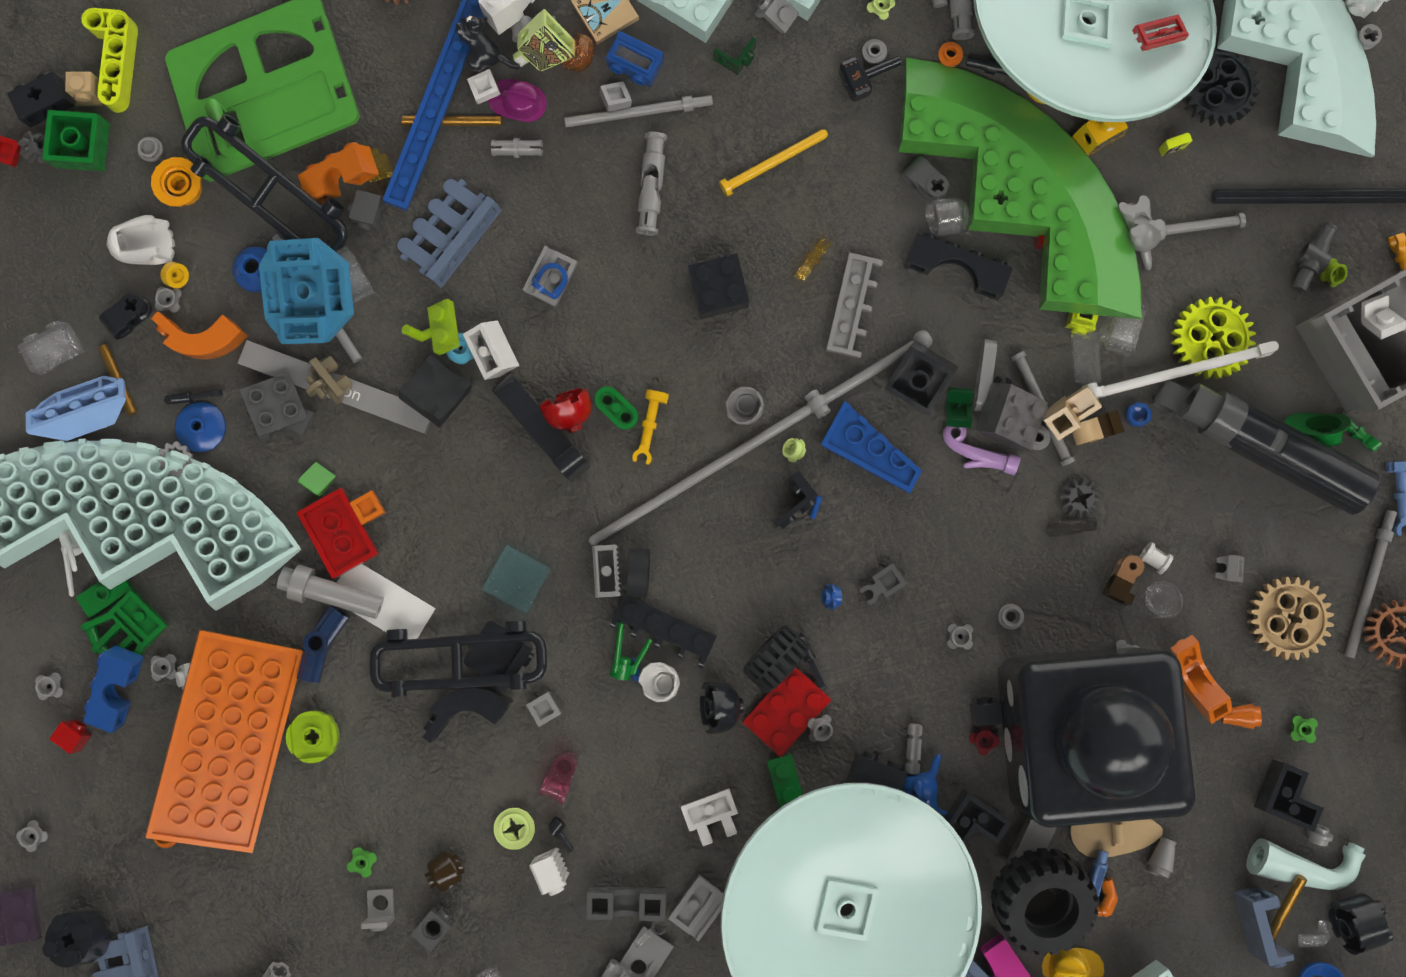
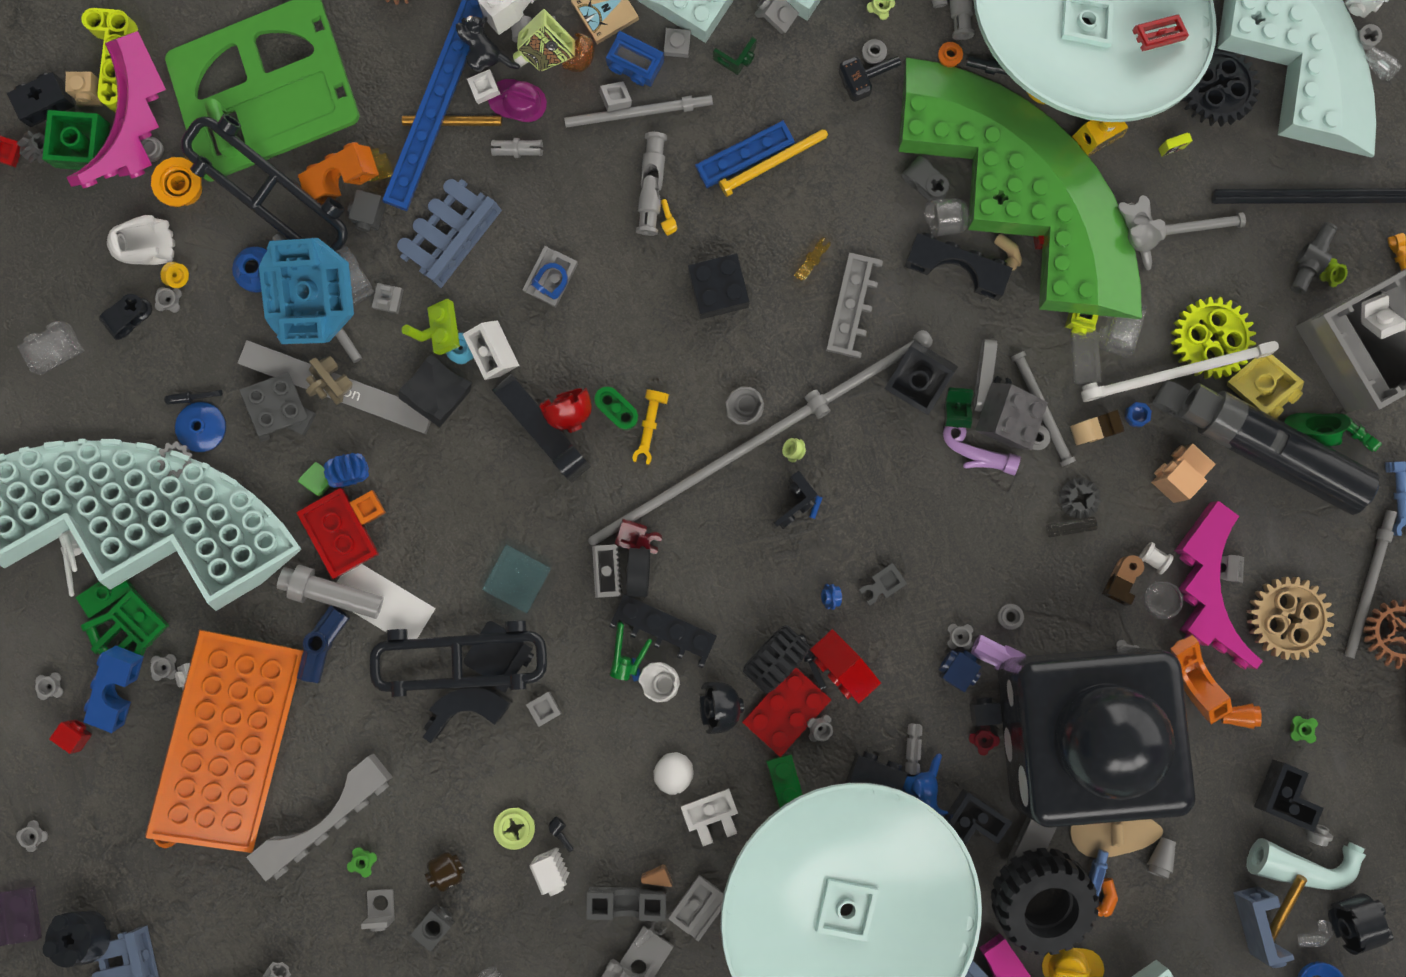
light blue wedge [26,376,126,441] -> none
pearl gold bar [98,344,137,416] -> none
orange arch [151,311,249,359] -> none
lime plate [286,711,340,763] -> none
clear pink piece [538,752,578,805] -> none
blue wing [820,401,922,494] -> none
tan brick [1044,385,1102,441] -> none
none -> dark pink arch [66,31,166,189]
none -> light grey arch [246,754,393,882]
none -> blue gear [323,453,369,488]
none -> light grey tile [372,283,404,314]
none -> dark red plate [614,519,662,554]
none -> medium nougat slope [641,864,673,887]
none -> white hair [653,752,694,795]
none -> yellow hand [660,199,677,236]
none -> light grey plate [664,28,691,58]
none -> blue tile [695,120,795,189]
none -> red brick [810,629,881,704]
none -> dark blue brick [938,650,982,692]
none -> lavender piece [971,635,1026,670]
none -> tan arm [994,234,1022,271]
none -> light nougat brick [1151,443,1216,503]
none -> dark pink arch [1174,501,1263,670]
none -> light yellow plate [1227,354,1304,419]
none -> clear cone [1364,46,1403,82]

